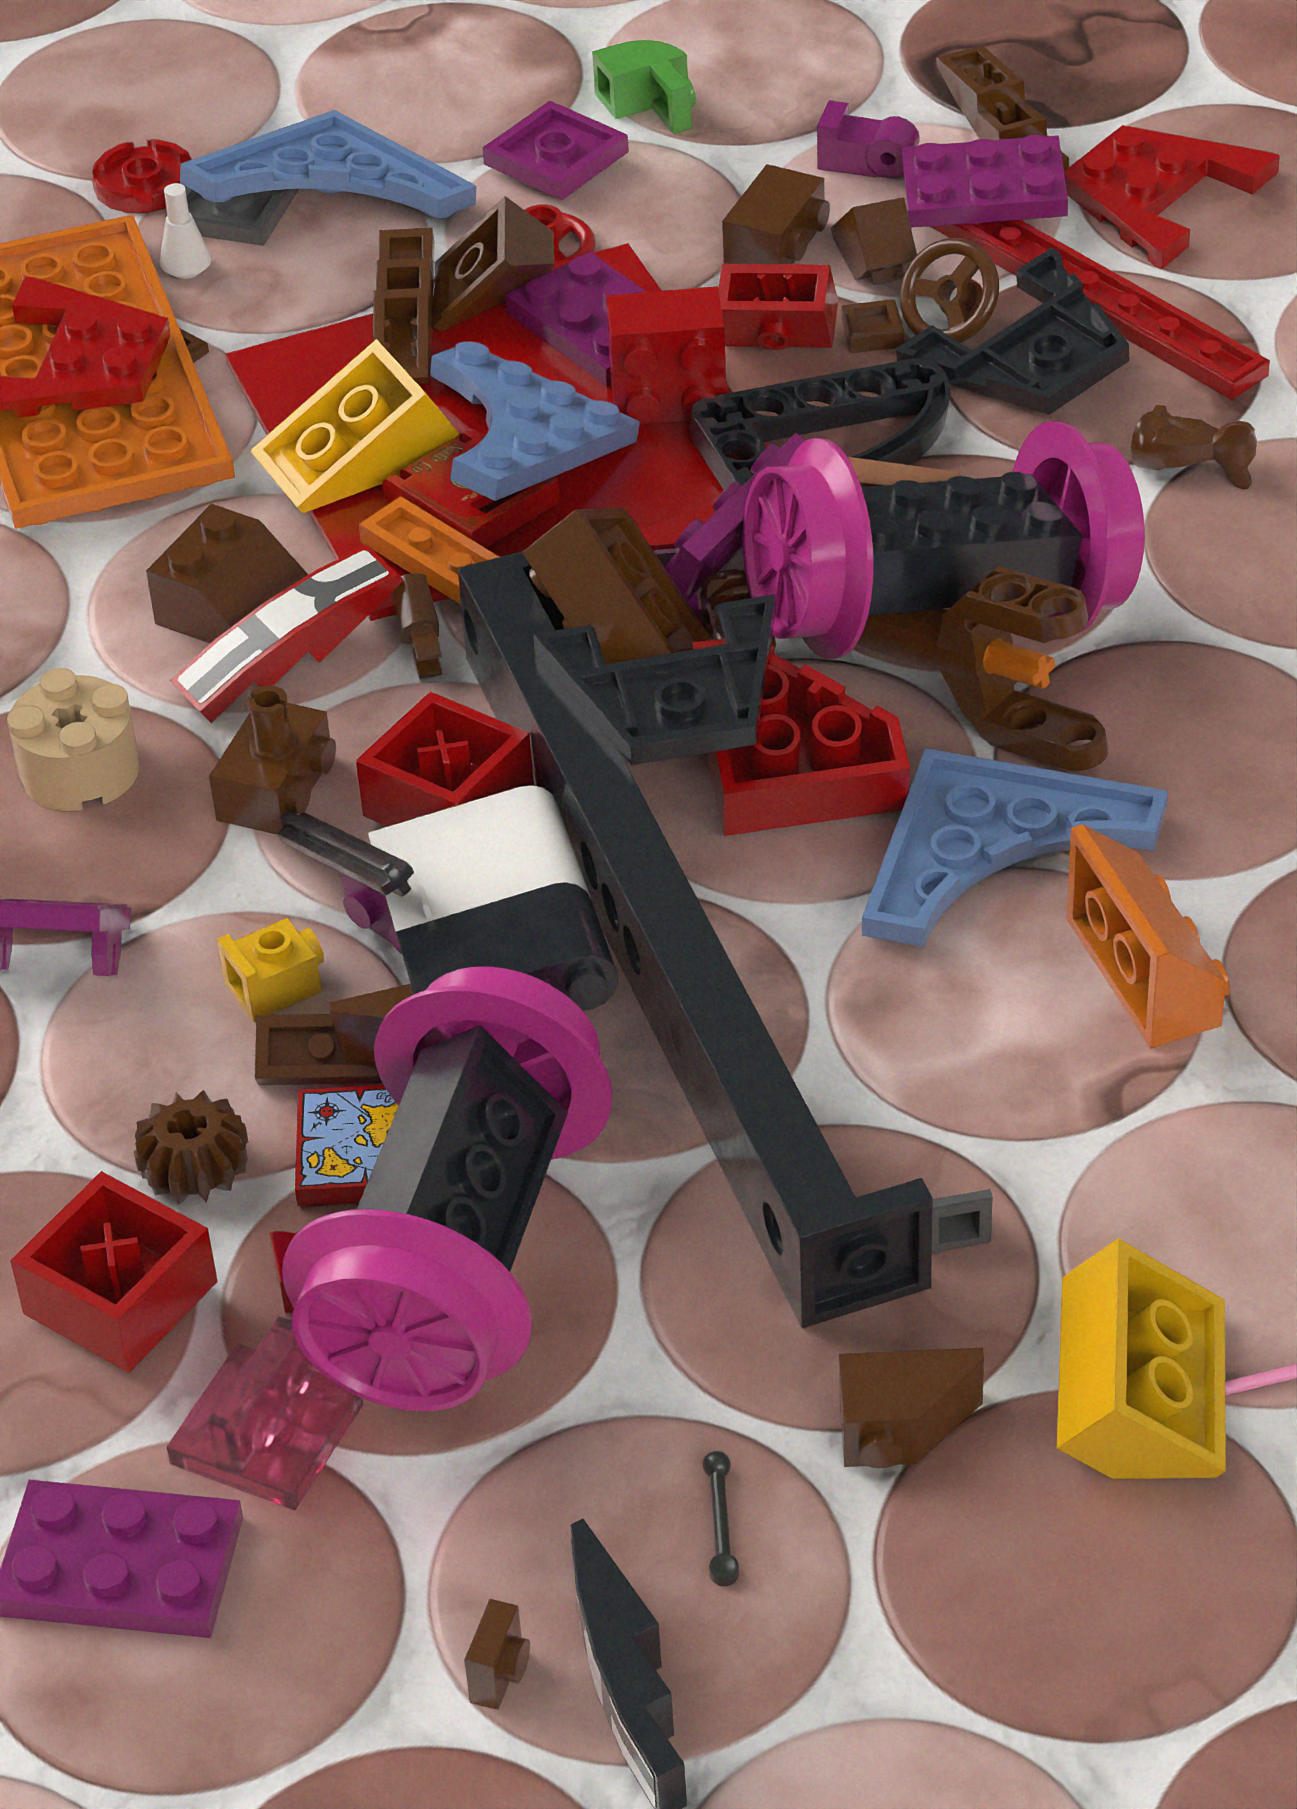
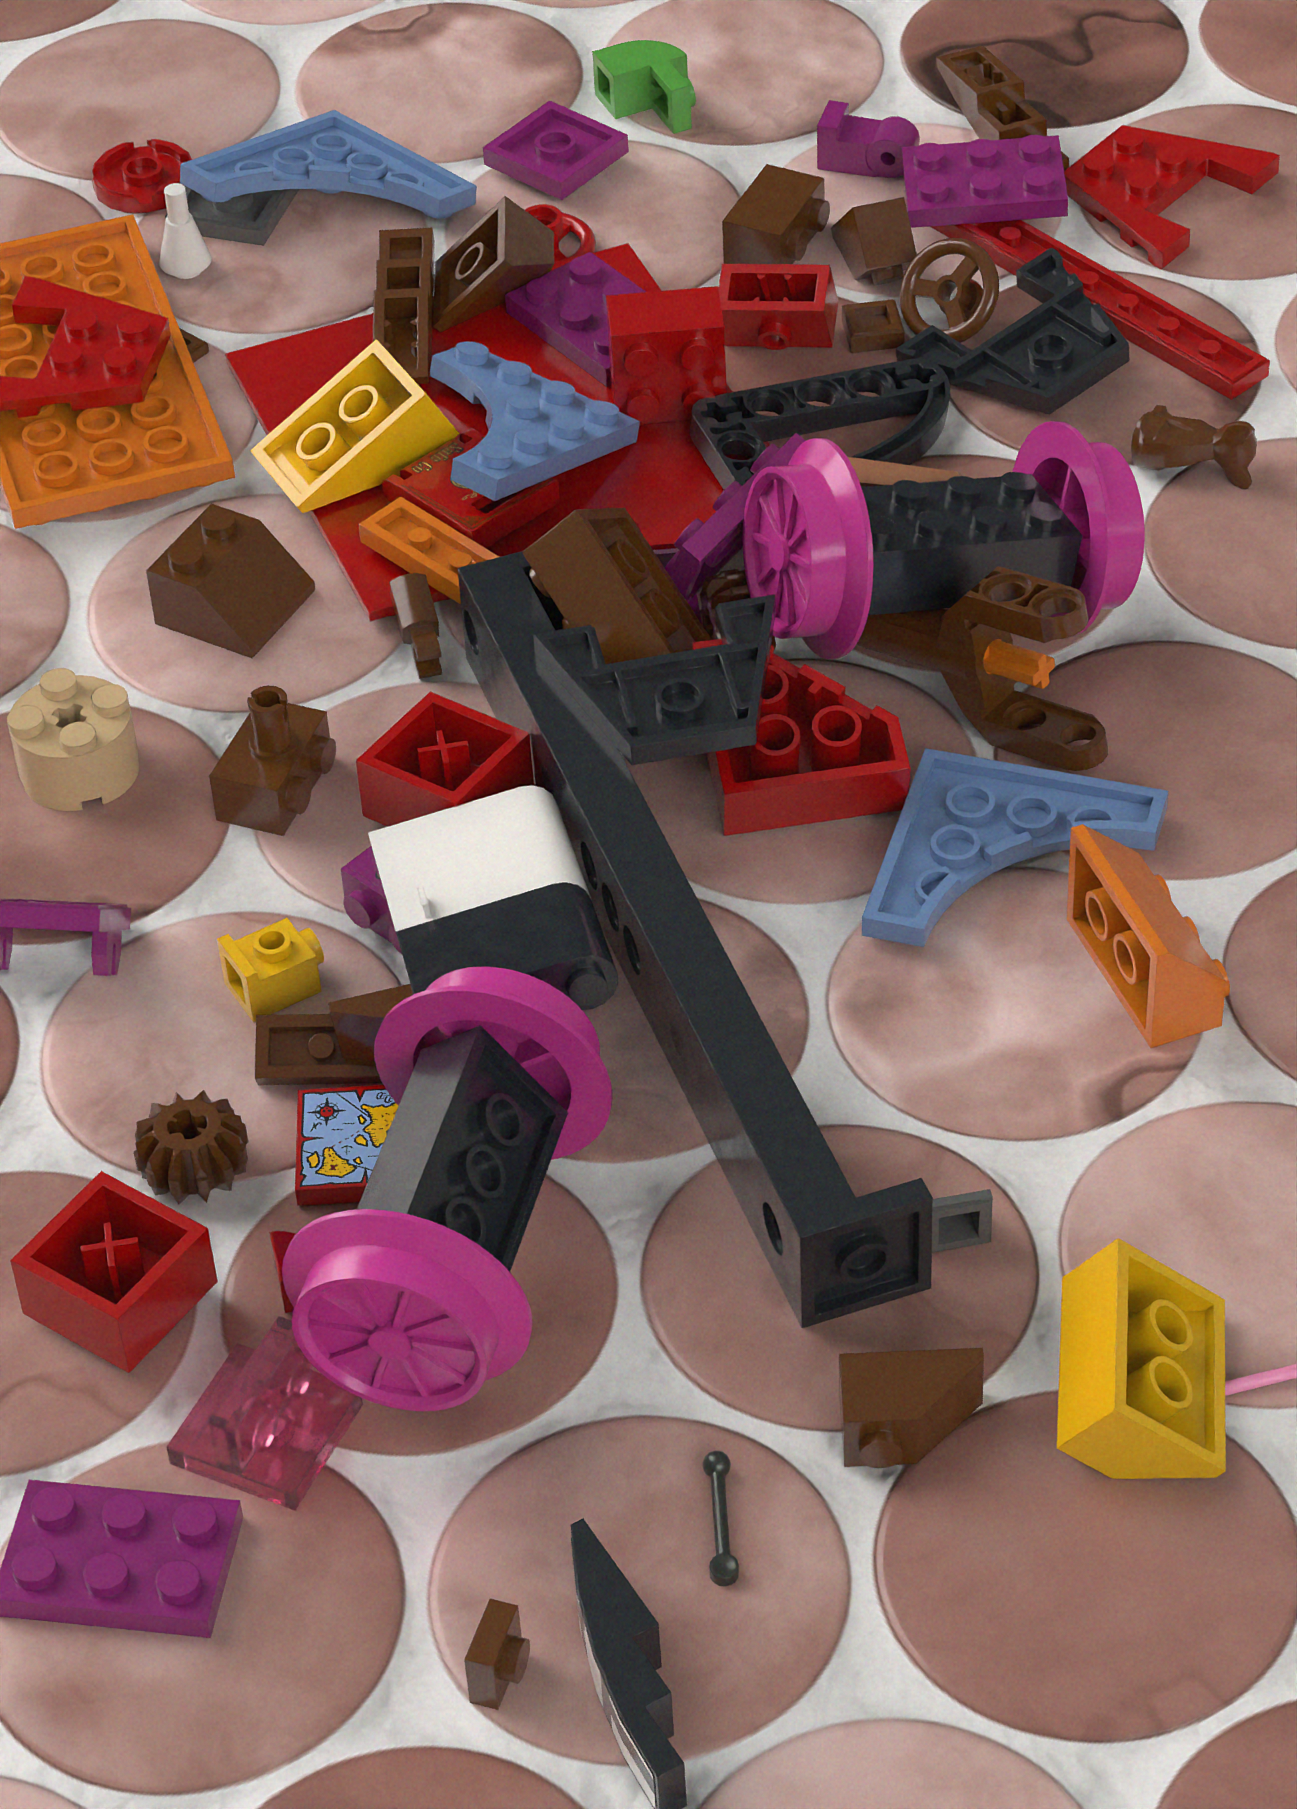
slope [170,545,404,723] -> none
black axle [277,811,414,897] -> none

